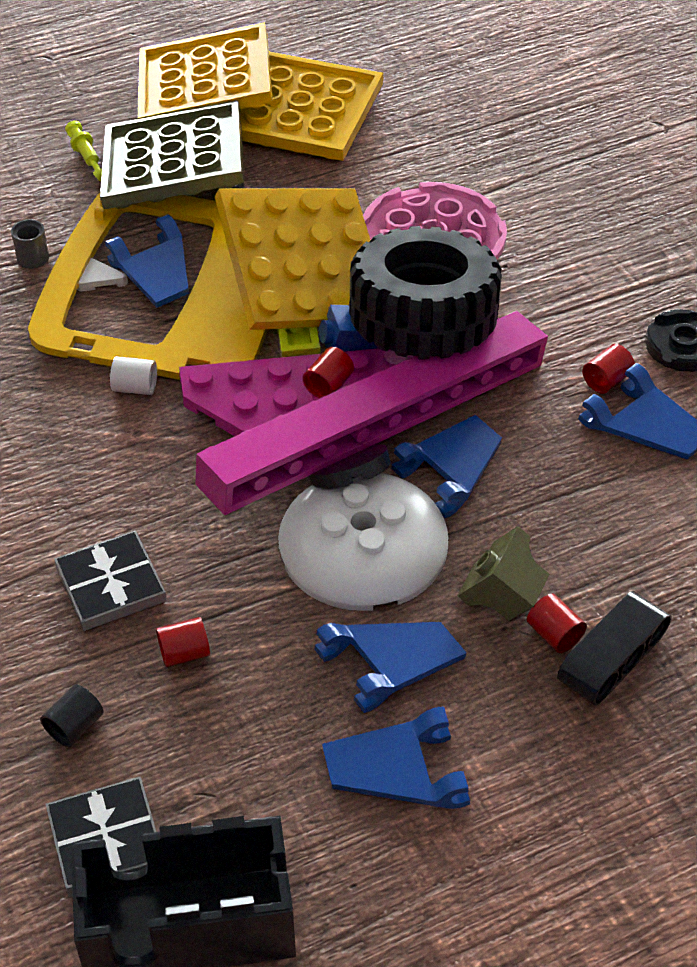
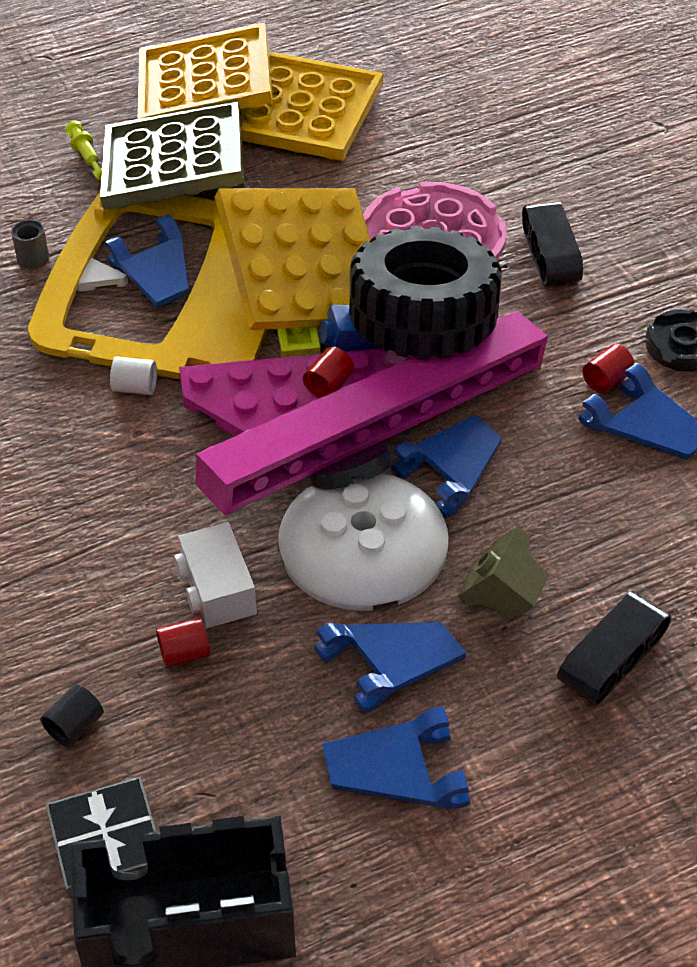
black tile [54,530,167,631] -> none
red beam [527,593,587,653] -> none
none -> white brick [174,522,257,629]
none -> black beam [522,202,583,285]

